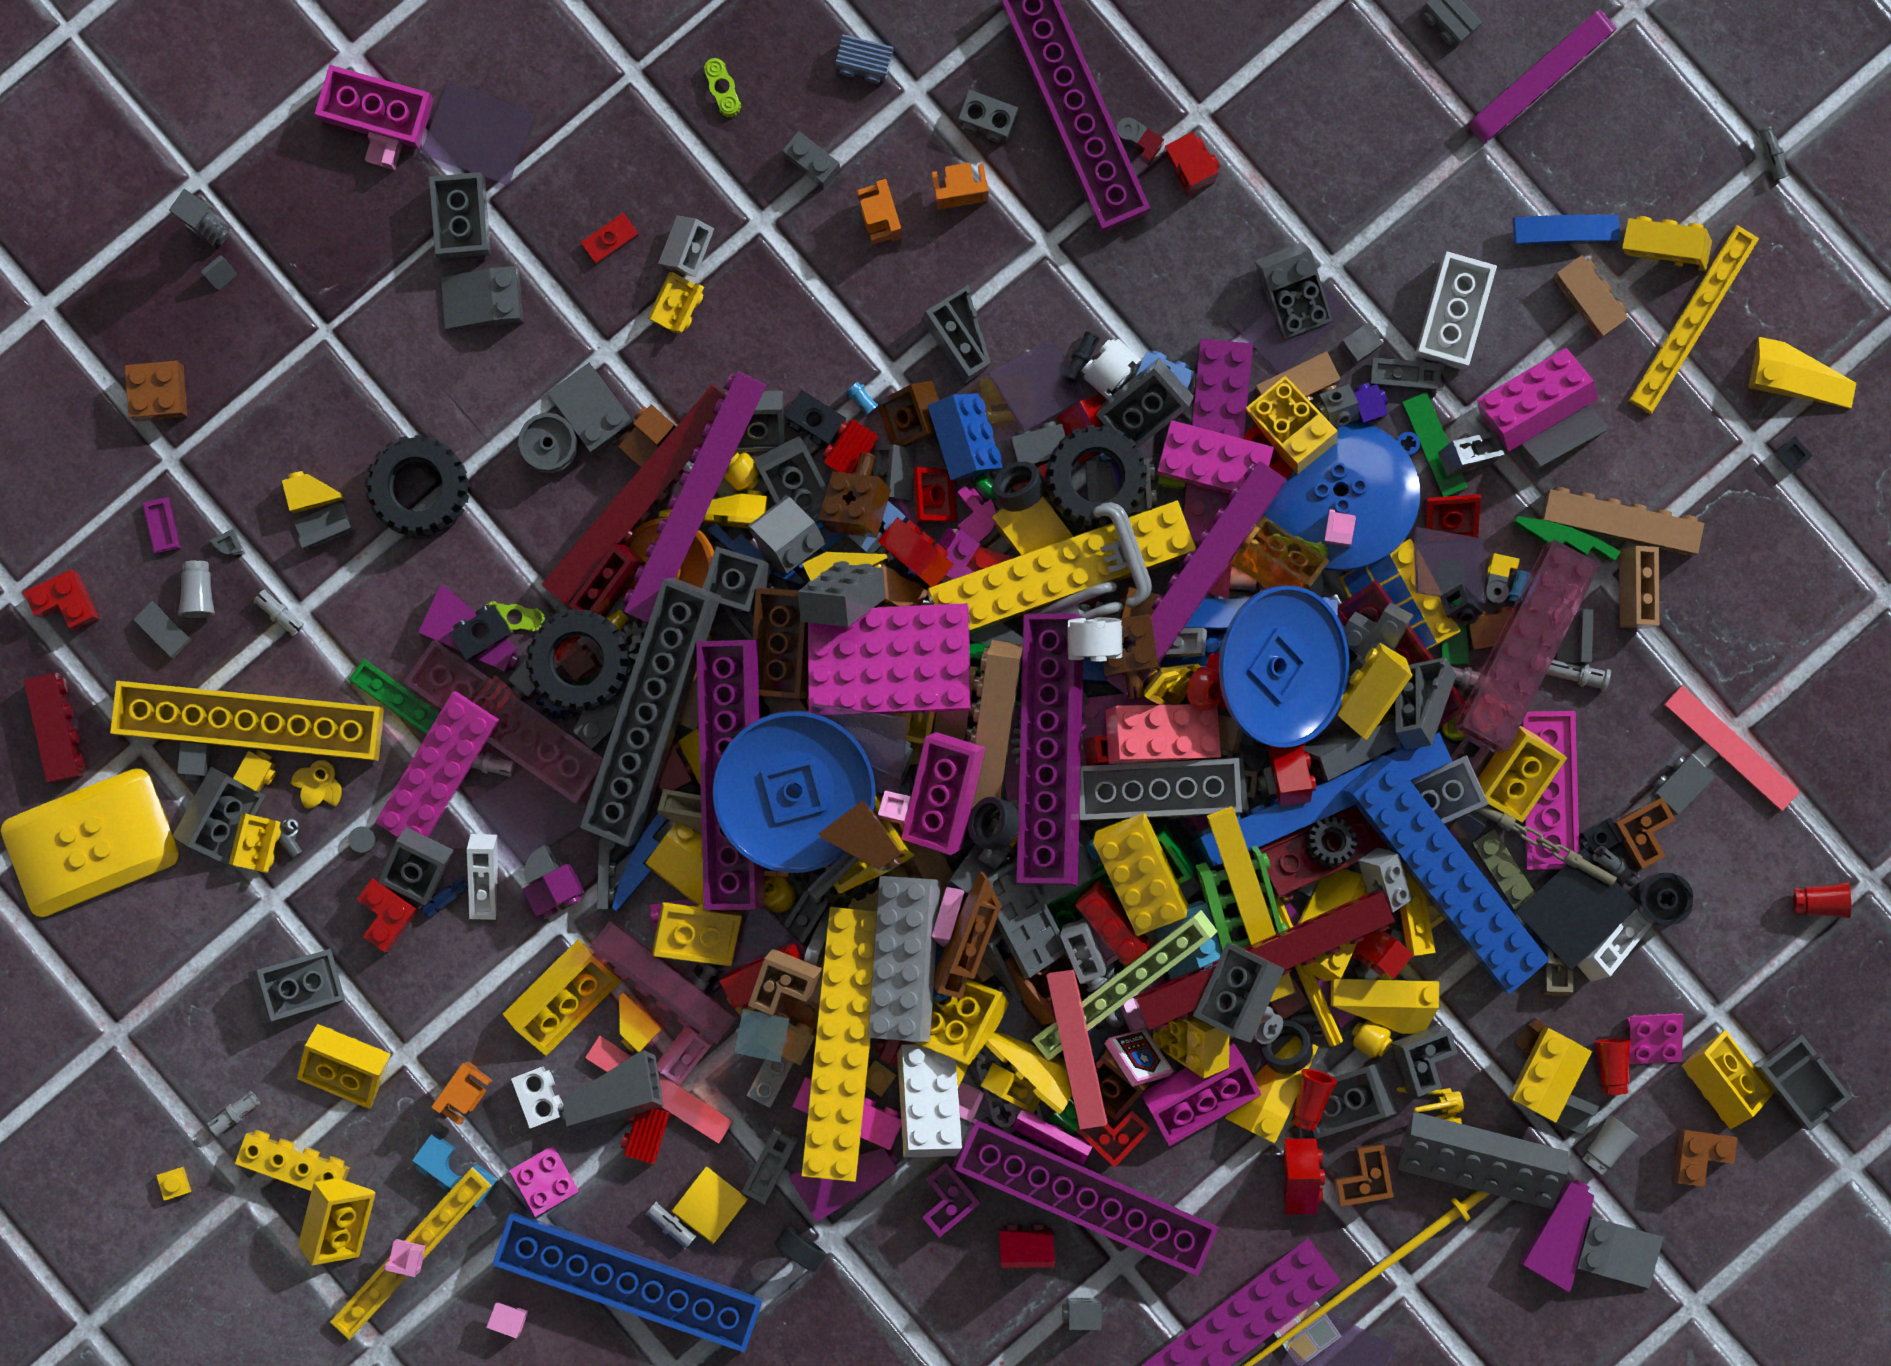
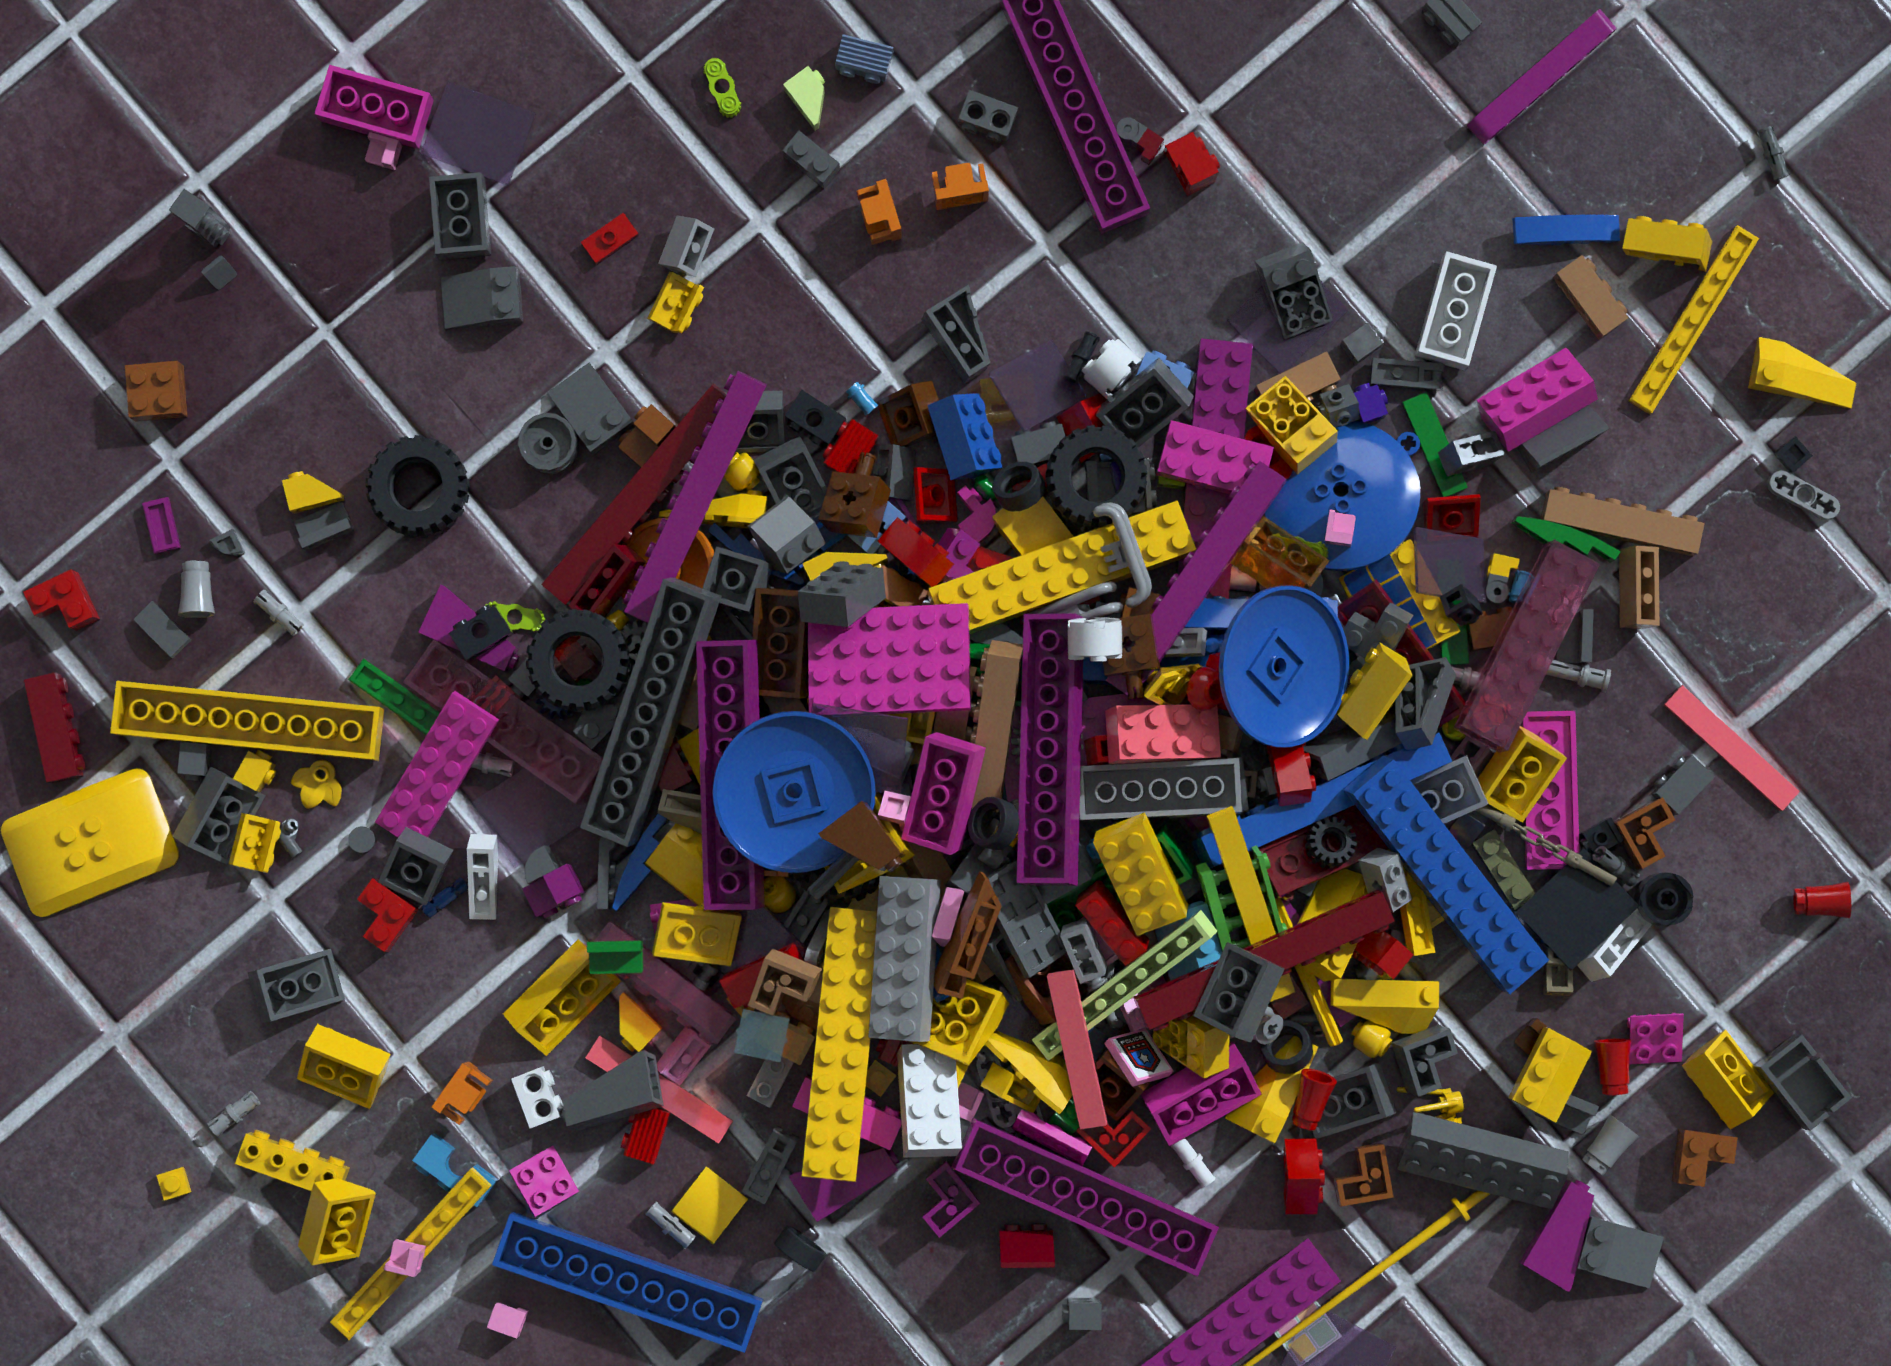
none -> green panel [587,941,643,974]
none -> yellowish green slope [783,66,825,131]
none -> white pin [1171,1138,1215,1188]
none -> light grey beam [1767,471,1840,520]

